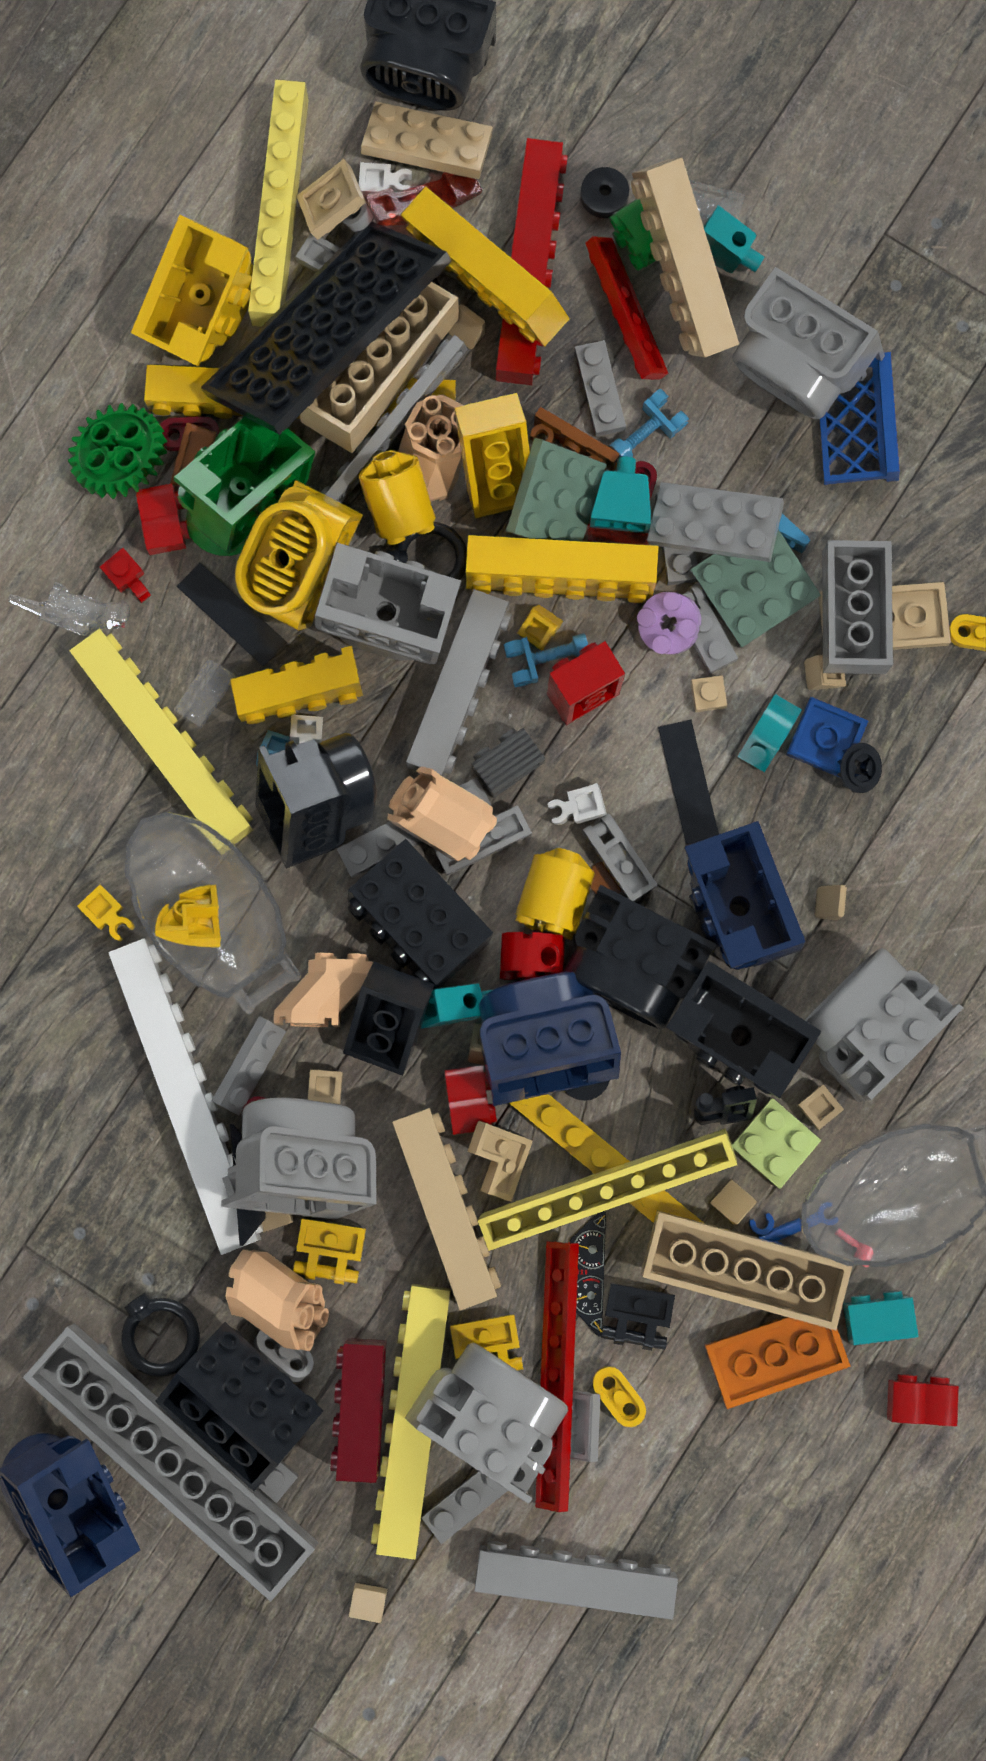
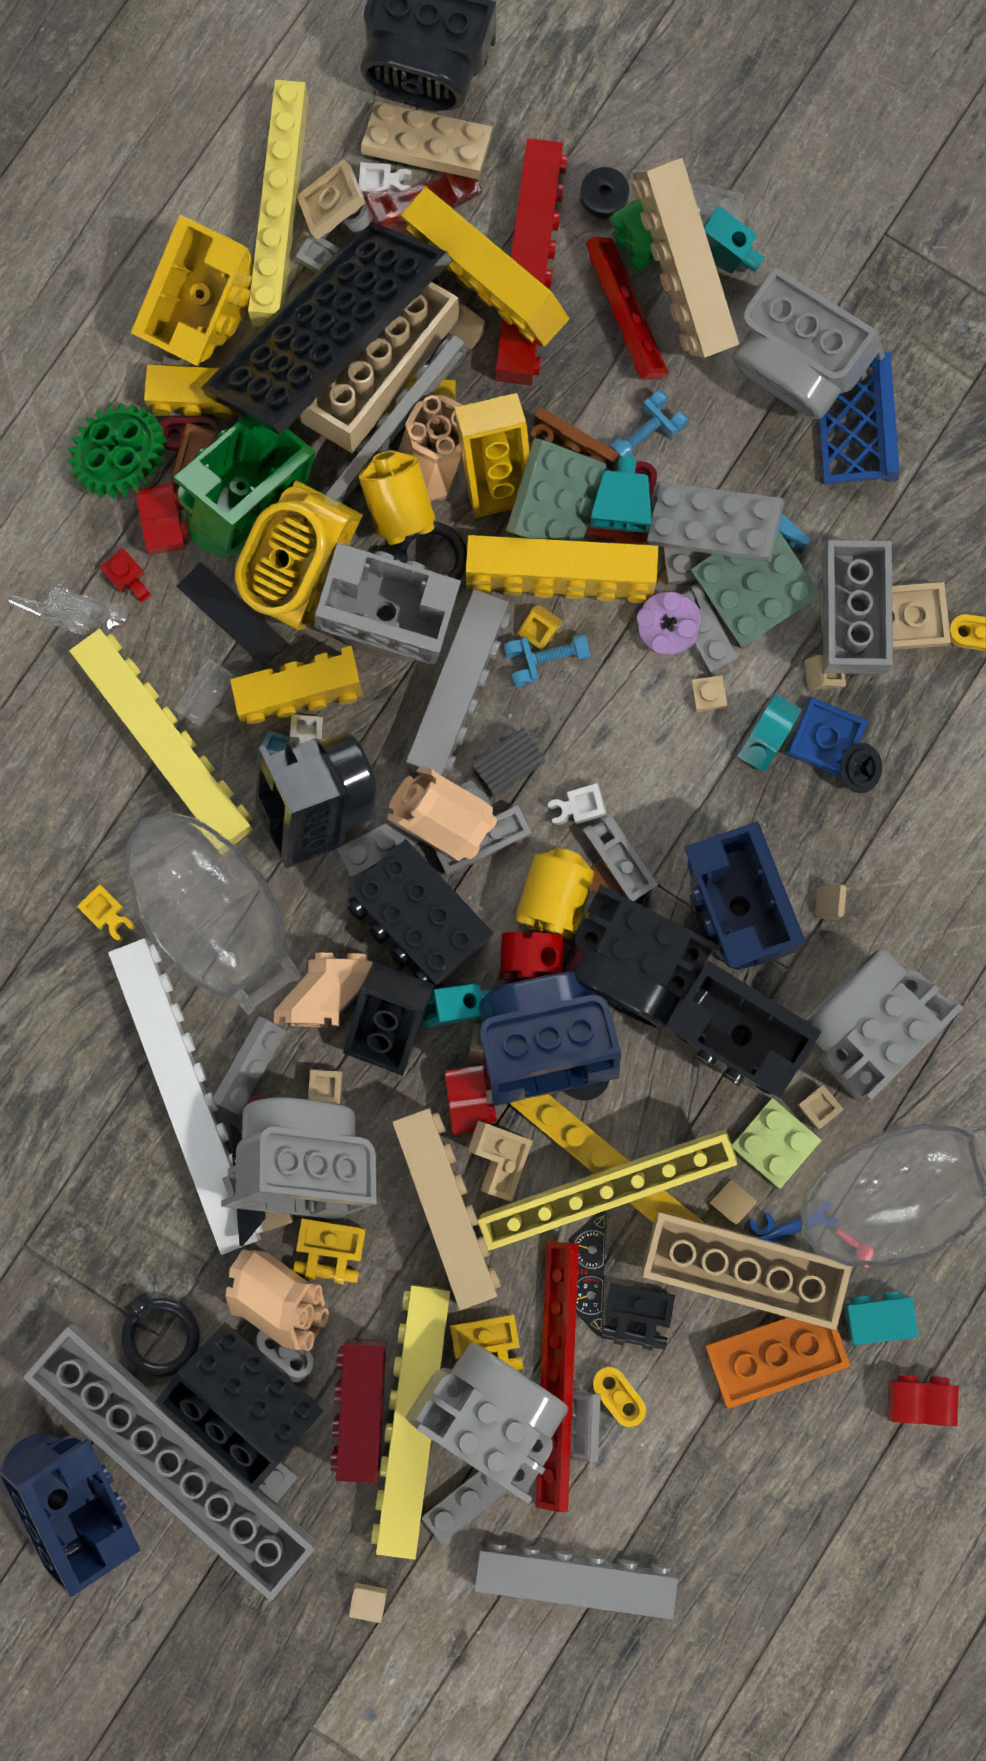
yellow brick [155,885,221,947] -> none
red brick [547,641,625,726] -> none
light grey plate [574,340,626,437] -> none
black sticker [658,720,719,844] -> none
black plate [694,1085,757,1125] -> none

